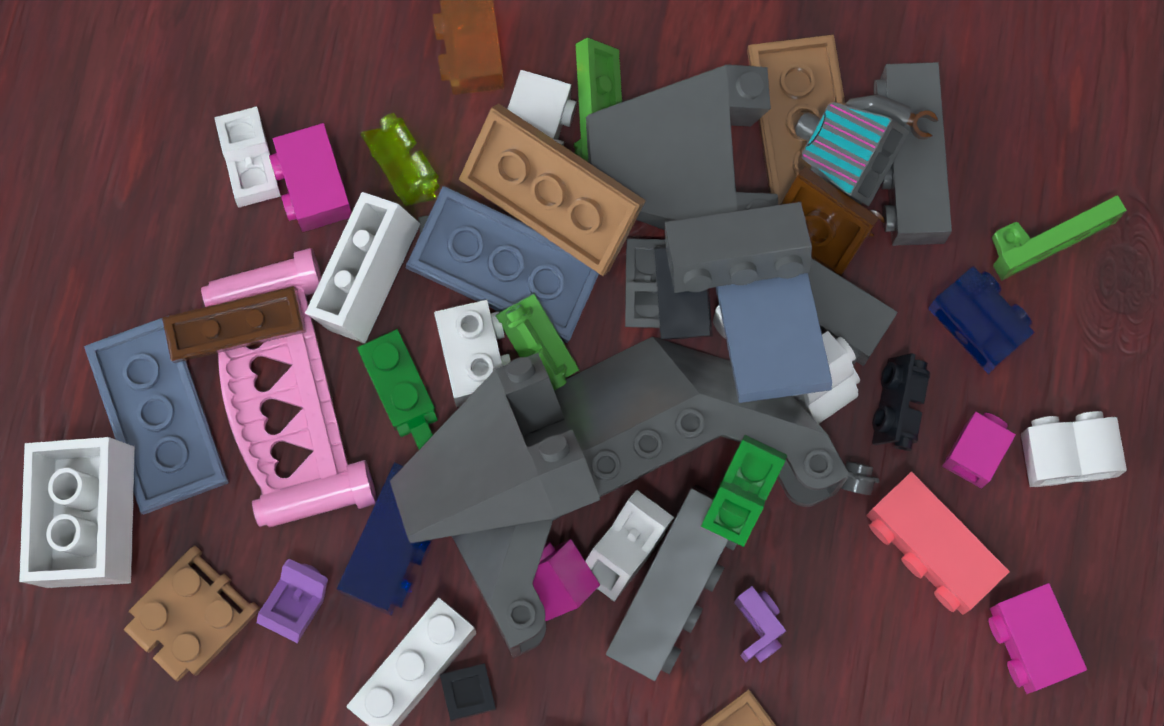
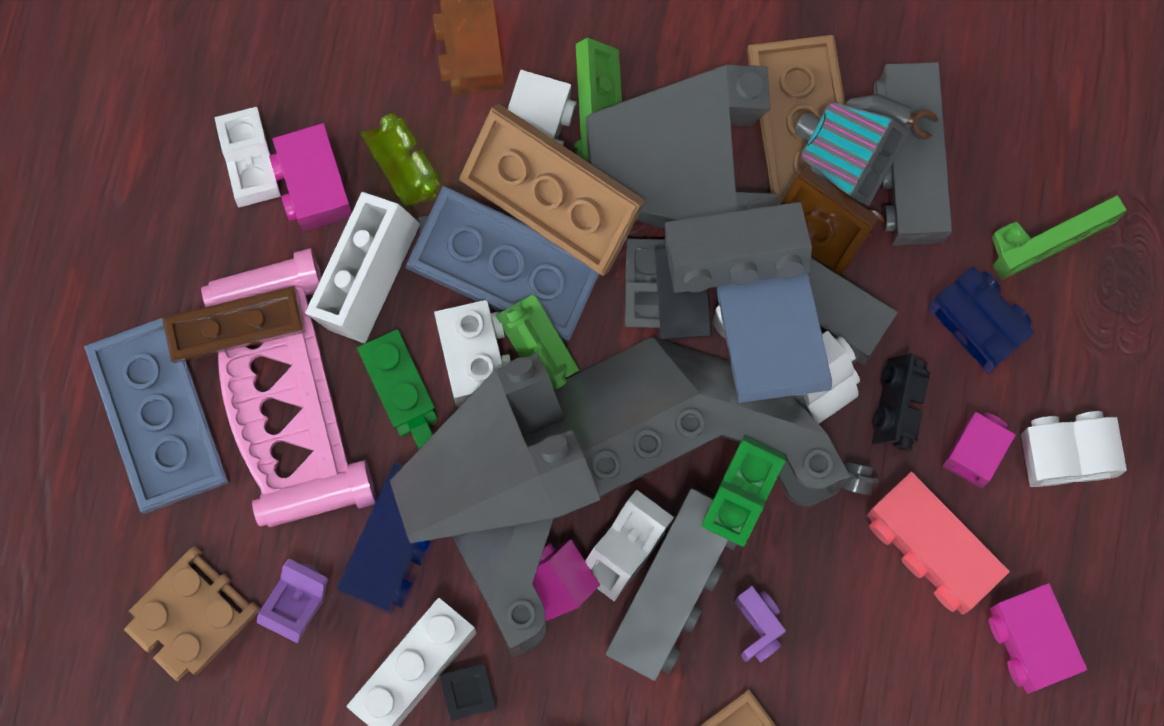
white brick [19,437,135,588] -> none

